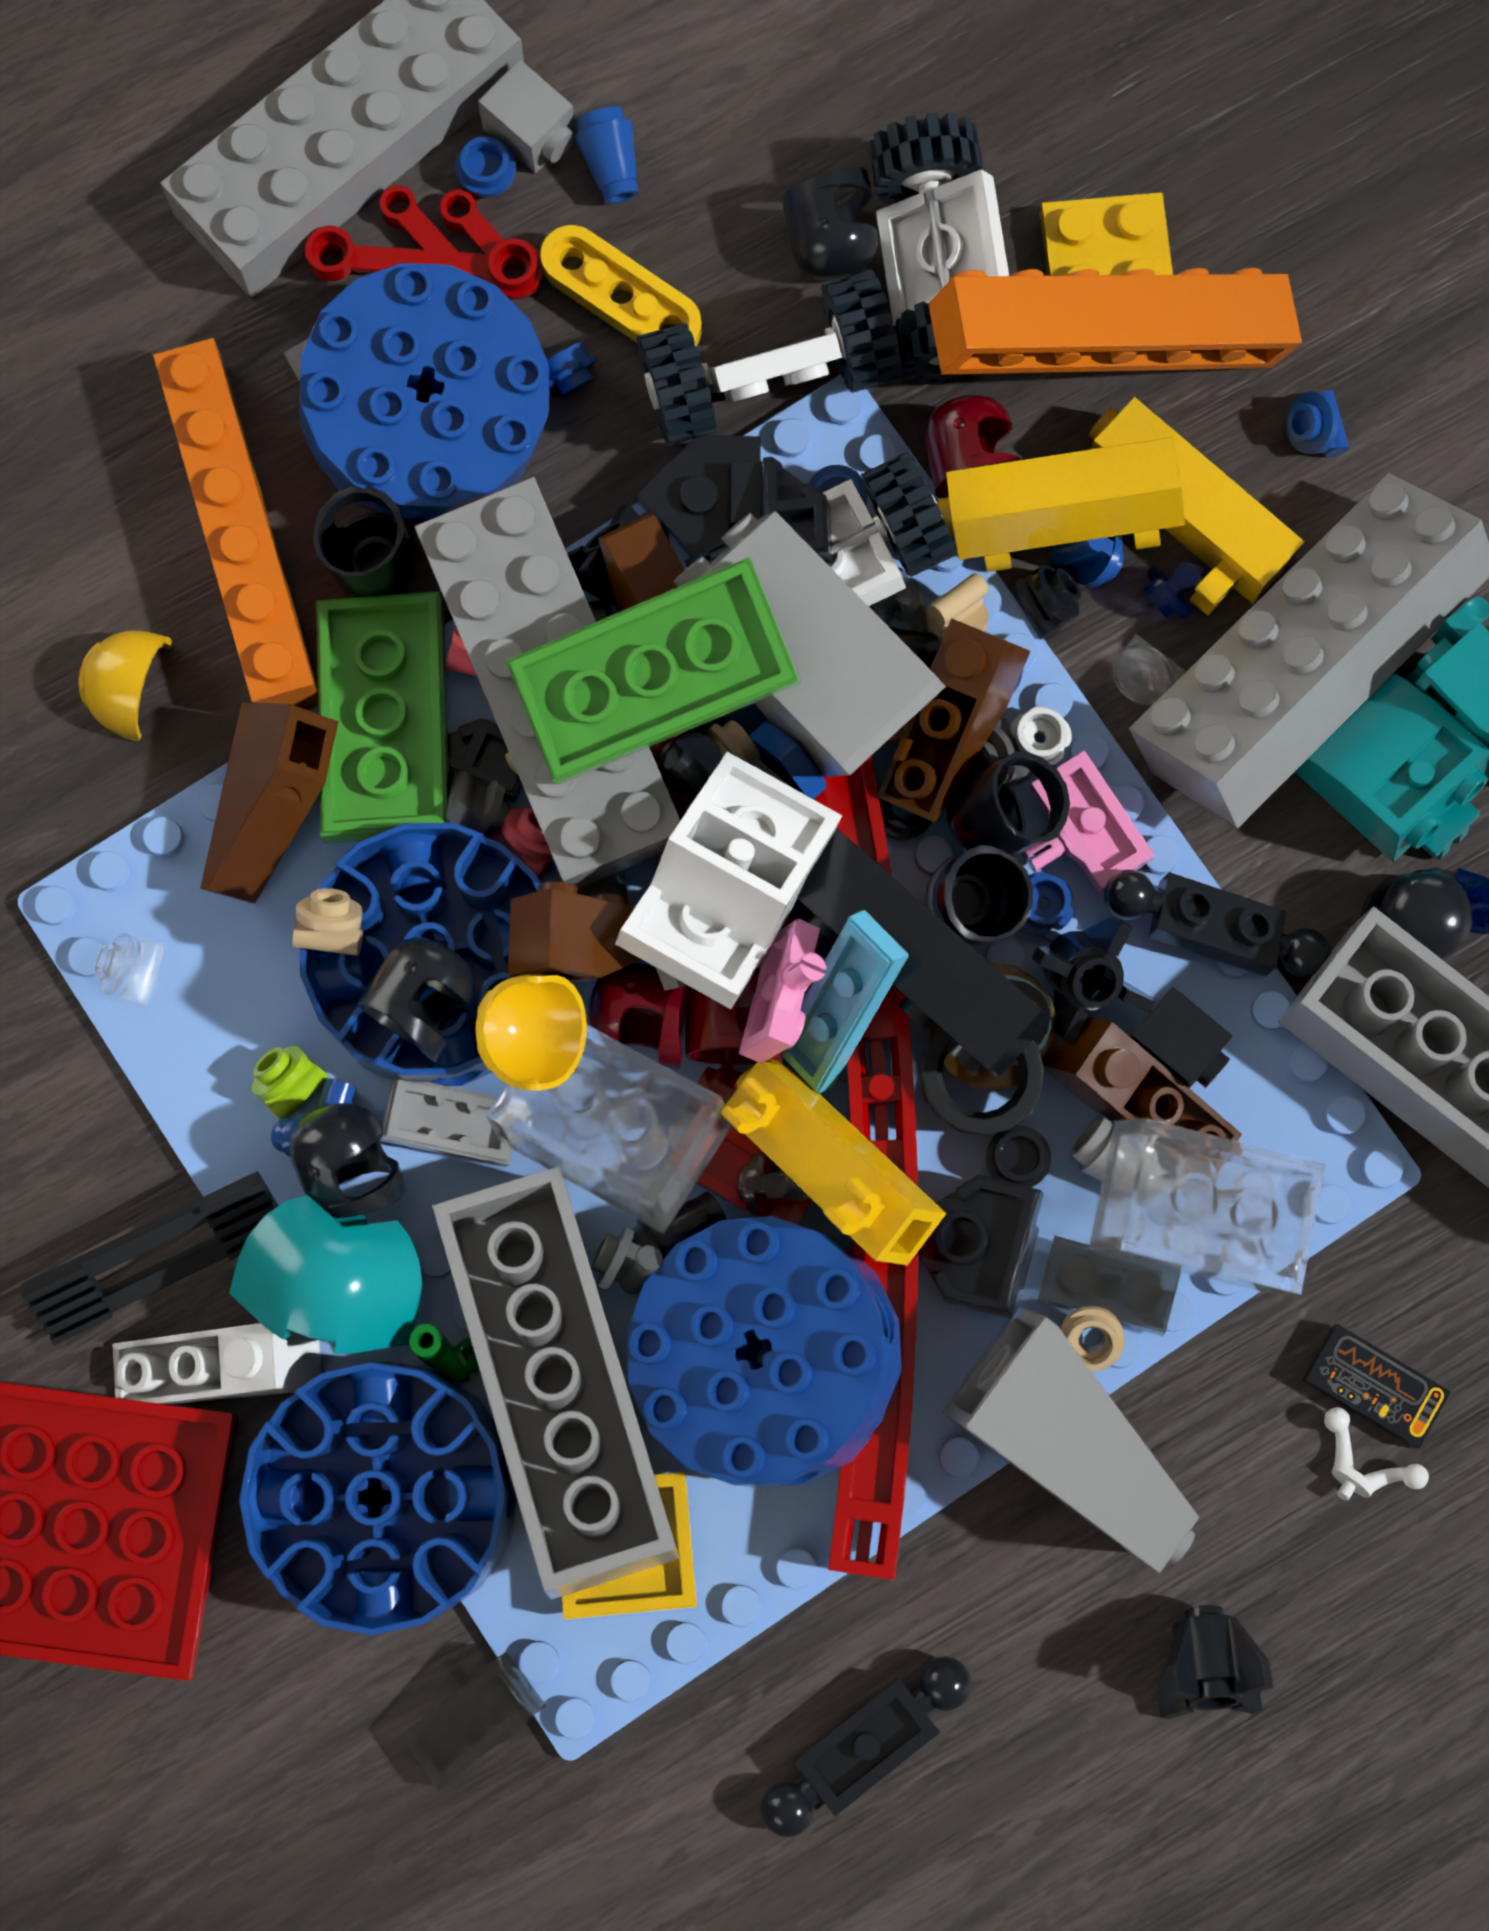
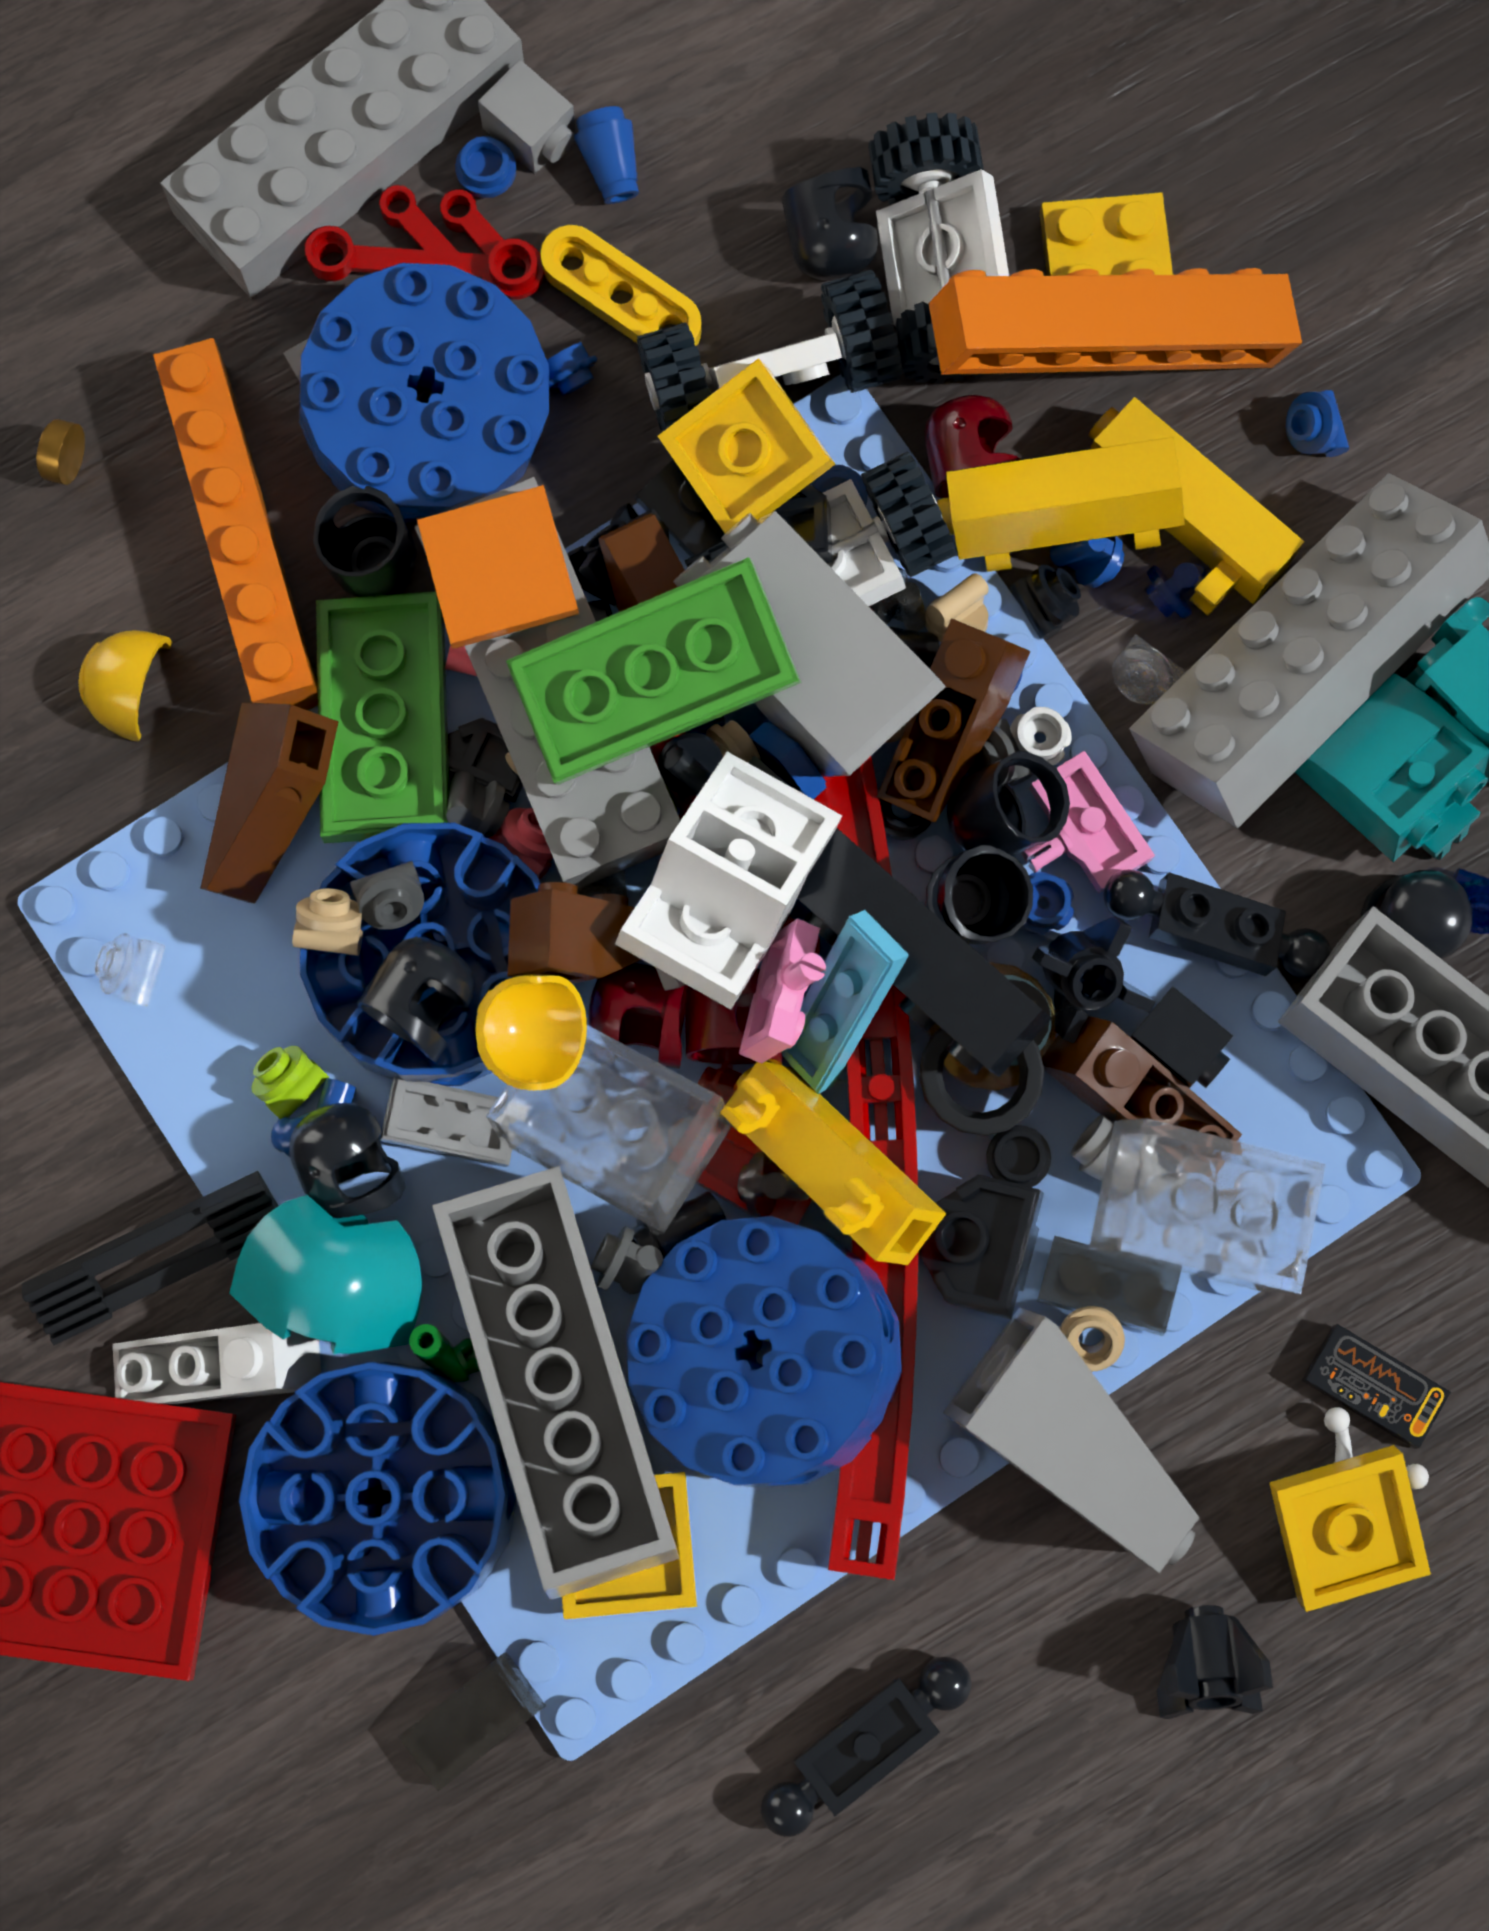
none -> pearl gold tile [36,419,85,485]
none -> dark grey plate [350,861,424,929]
none -> orange tile [417,485,579,649]
none -> yellow plate [658,358,835,533]
none -> yellow plate [1269,1445,1431,1612]

